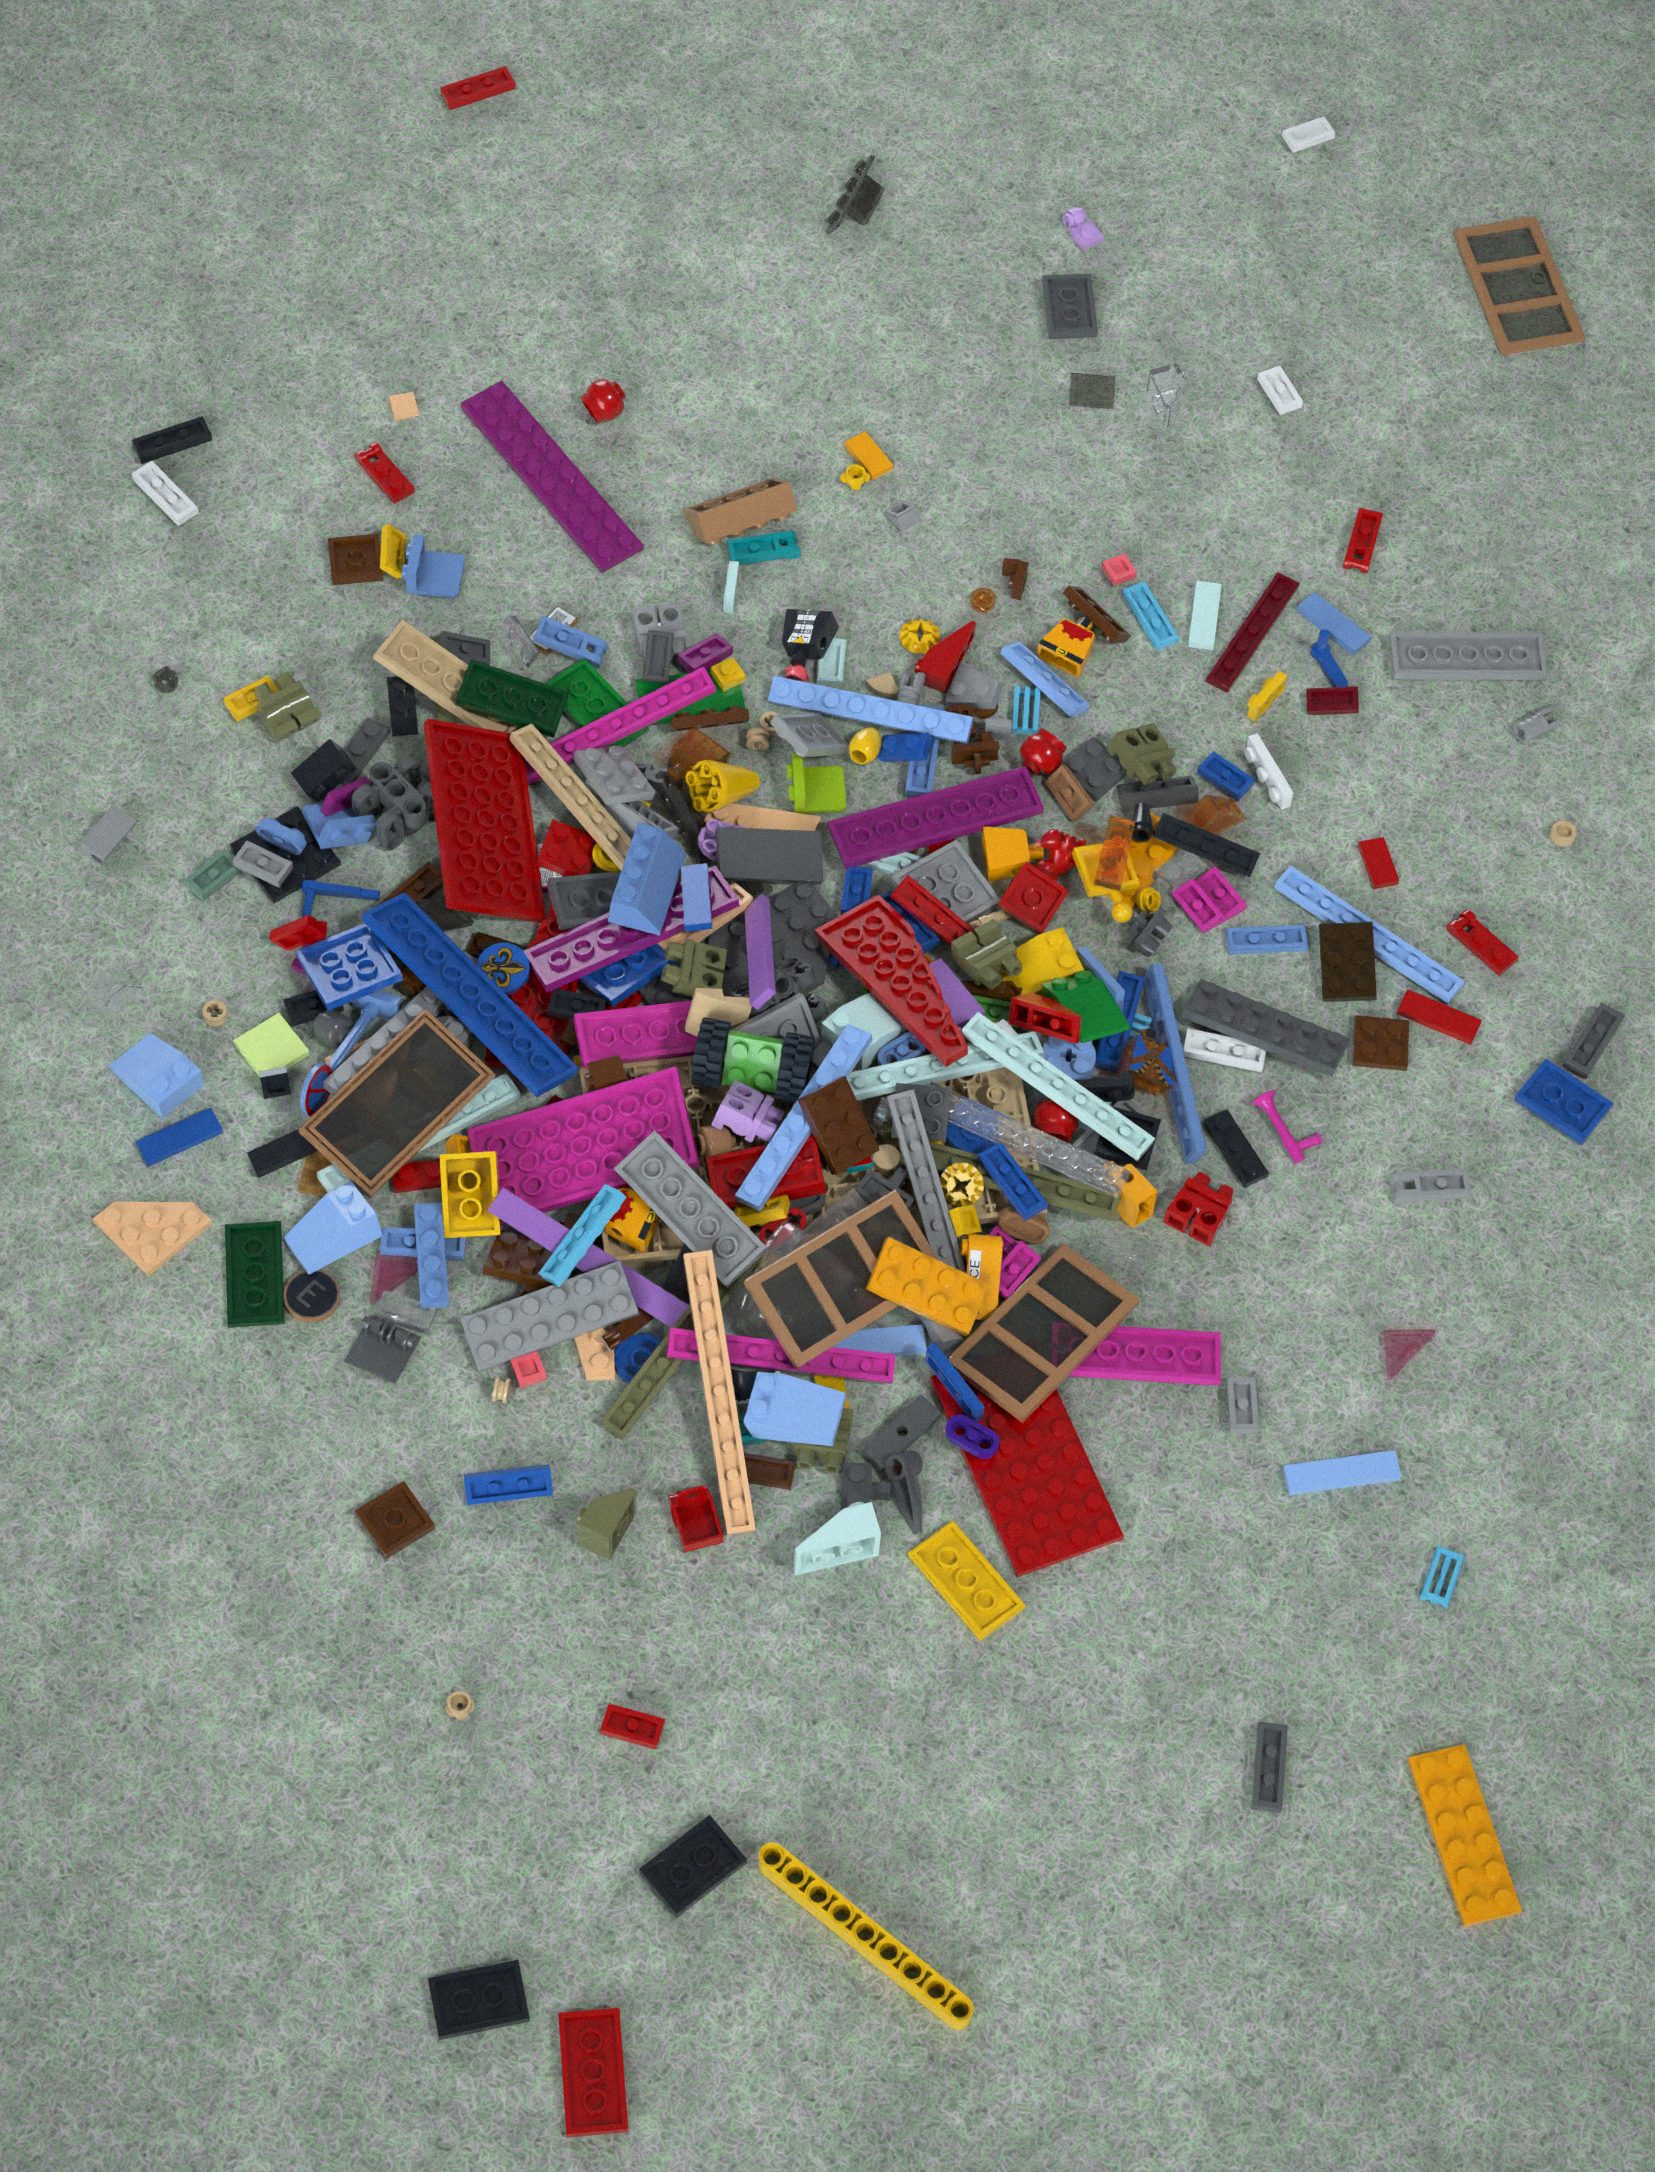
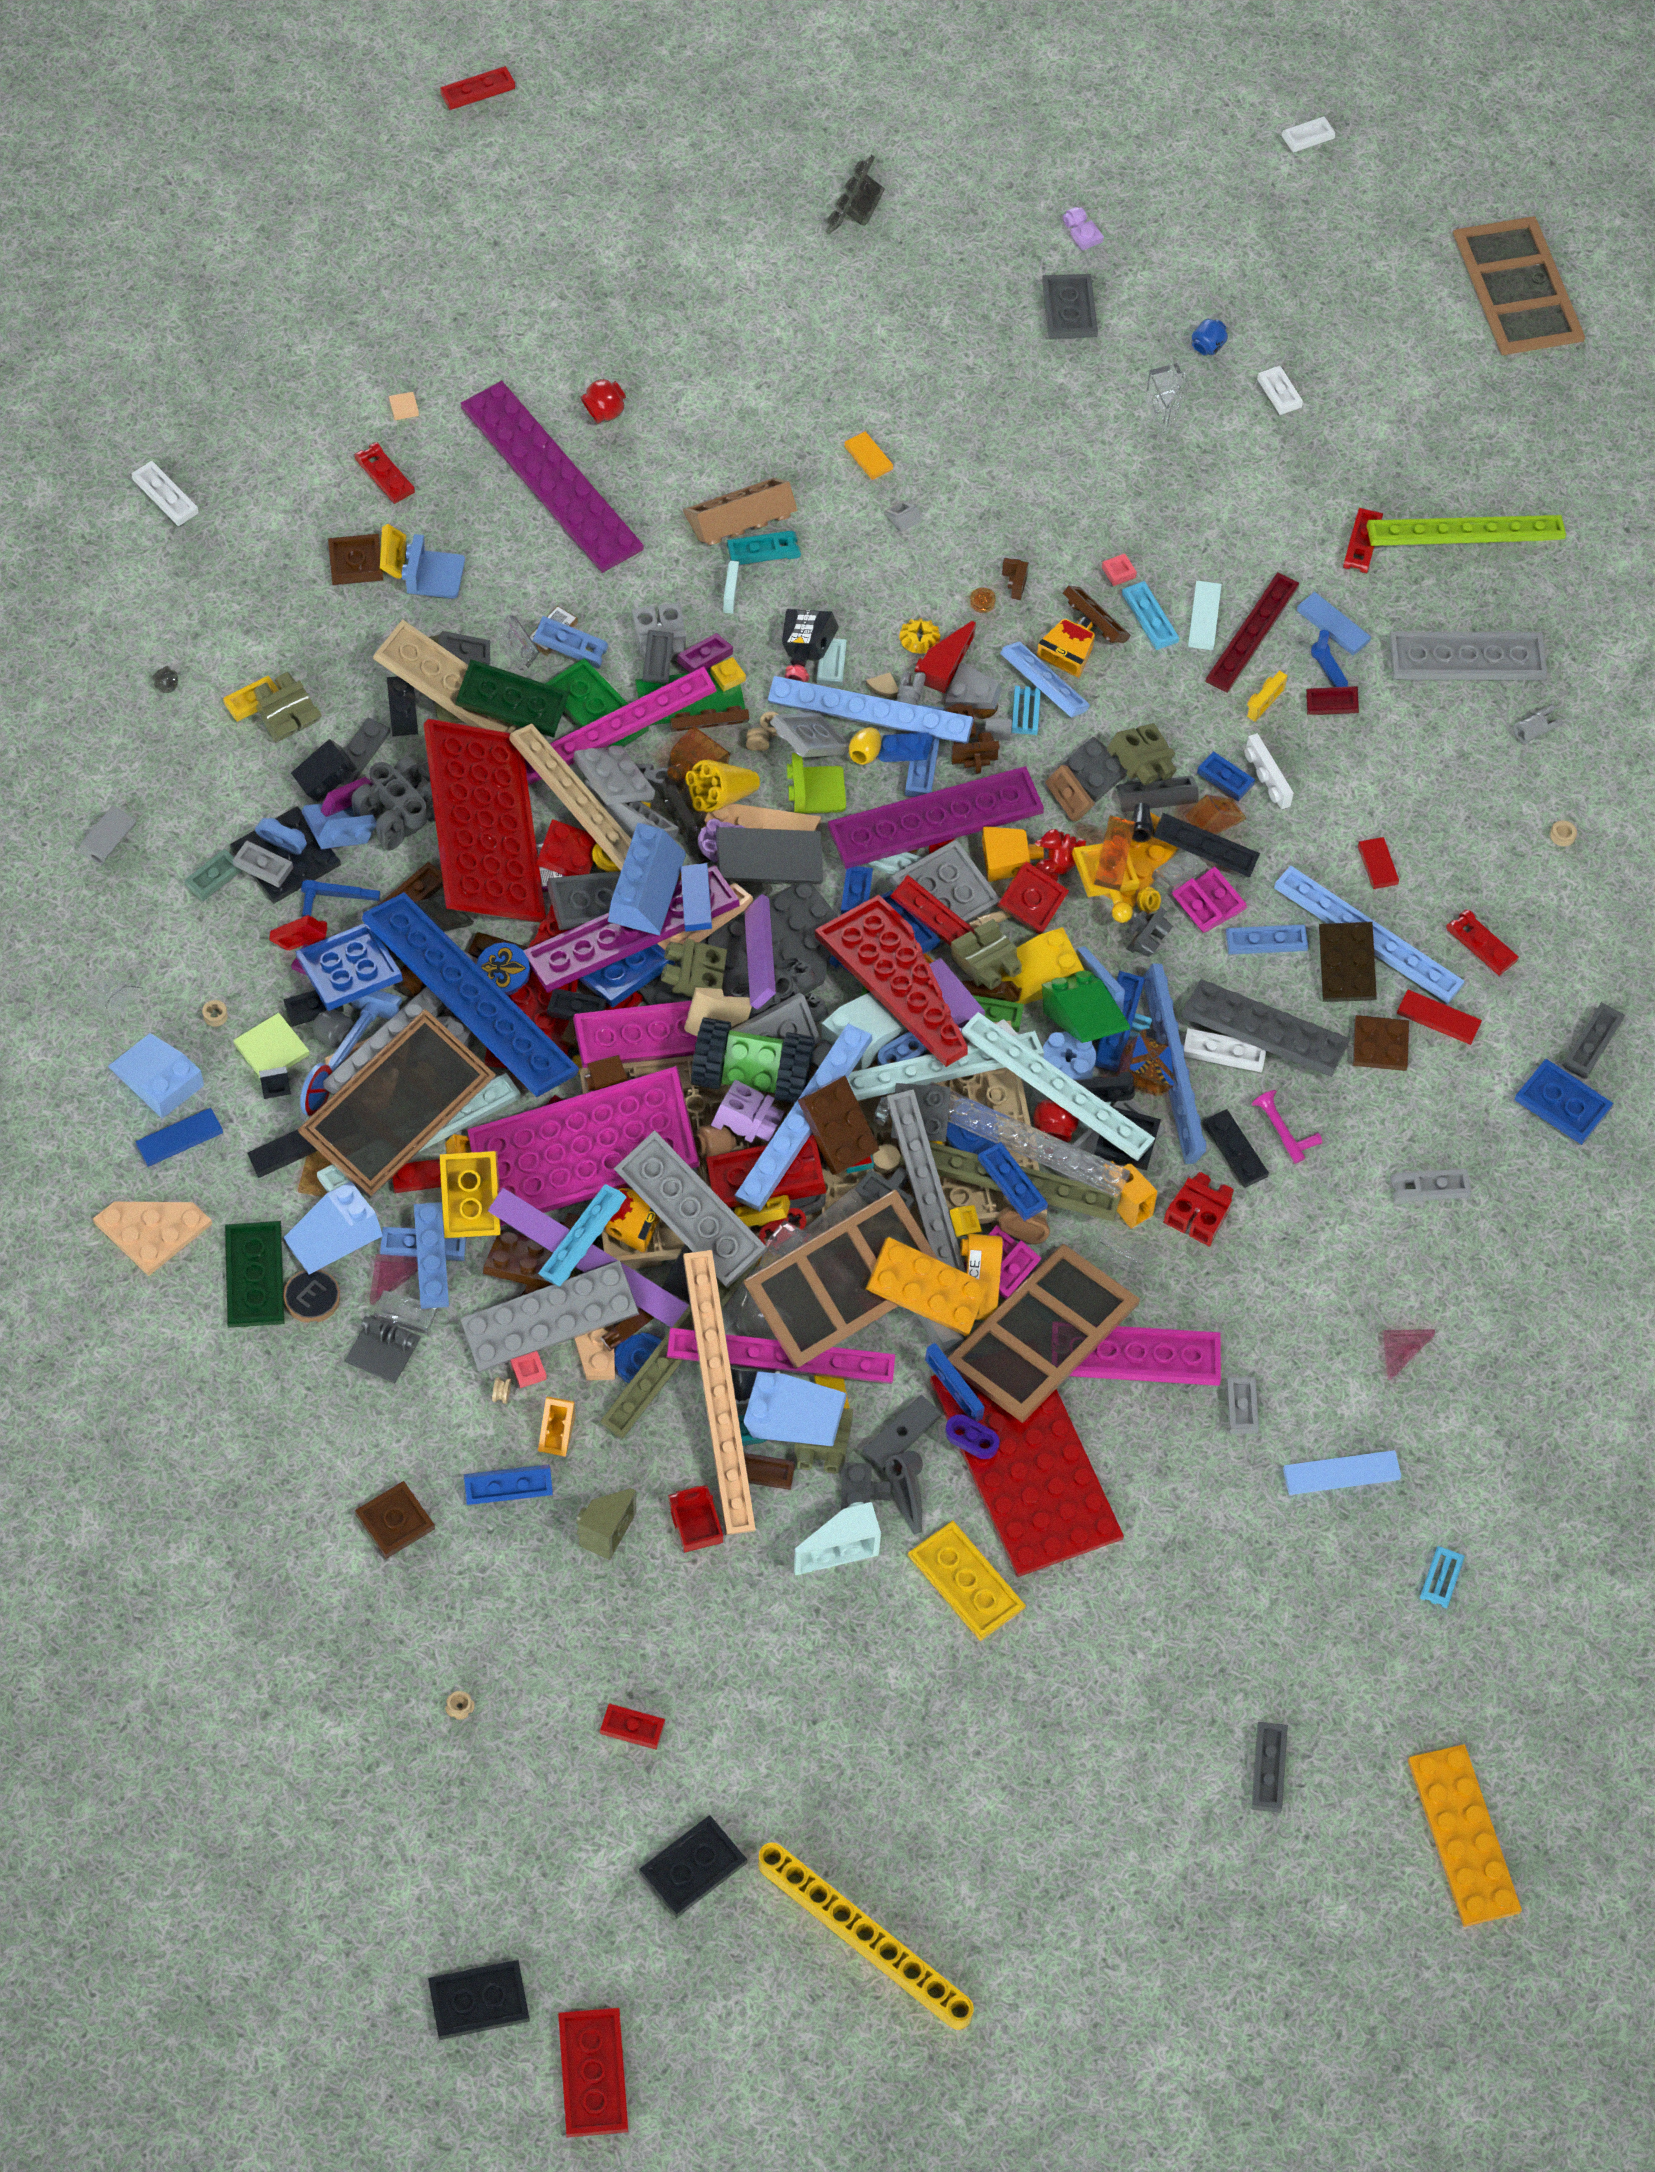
black plate [132,416,212,464] -> none
light blue tile [811,1324,927,1356] -> none
yellow plate [840,464,870,490] -> none
yellow gear [940,1163,984,1207] -> none
red slope [1008,993,1082,1044] -> none
red piece [1020,728,1067,776] -> none
clear smoke piece [1069,373,1115,409] -> none
none -> light orange slope [538,1396,576,1457]
none -> blue head [1191,319,1228,356]
none -> lime tile [1366,515,1566,546]

